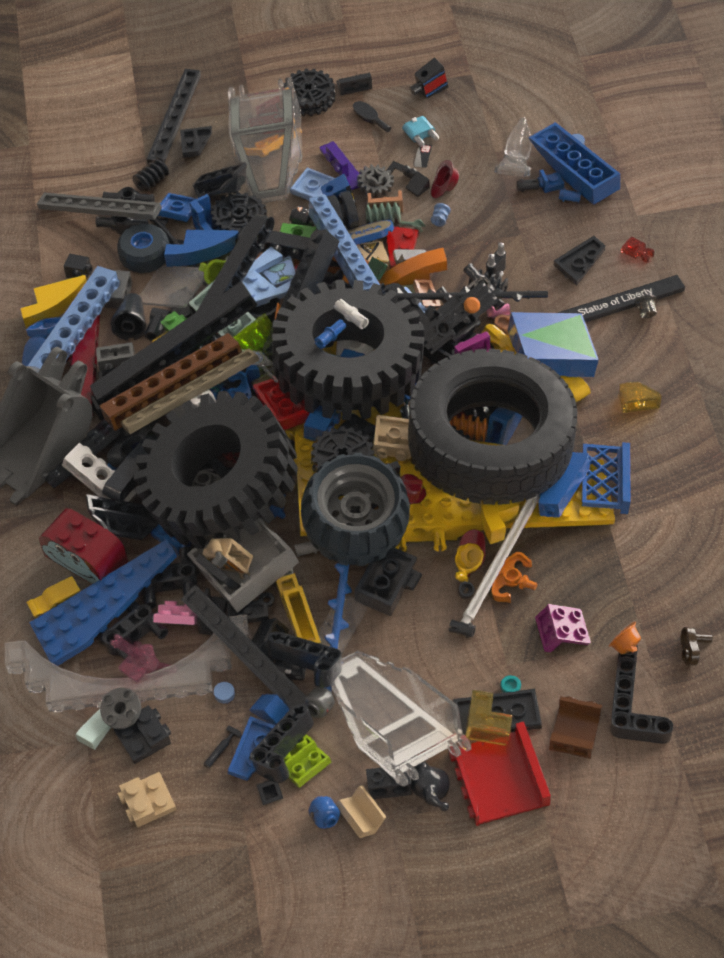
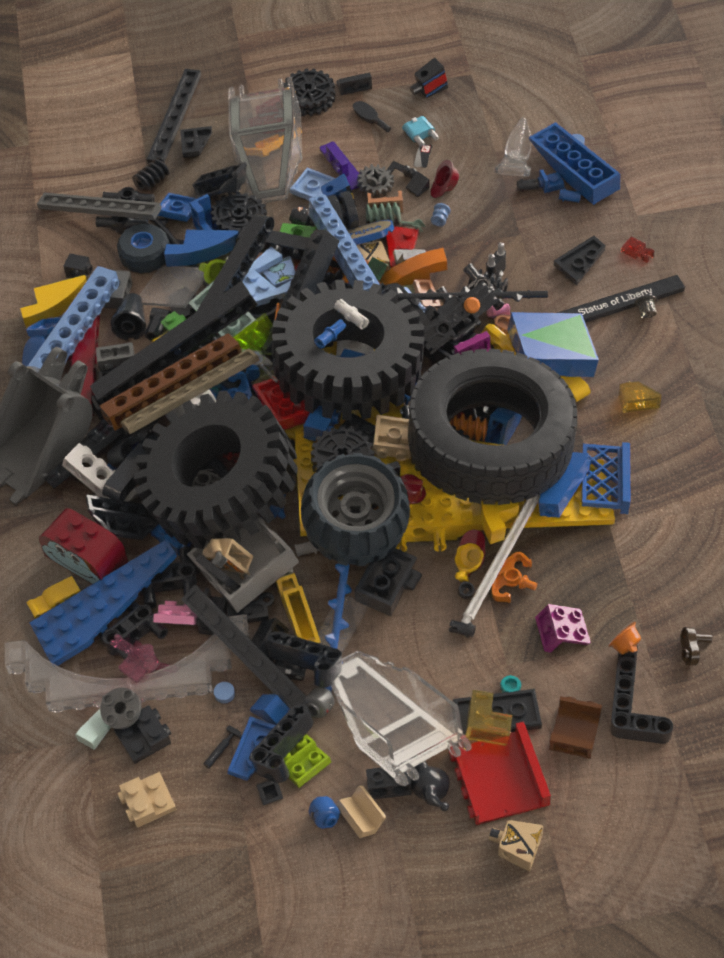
none -> tan torso [489,820,543,871]

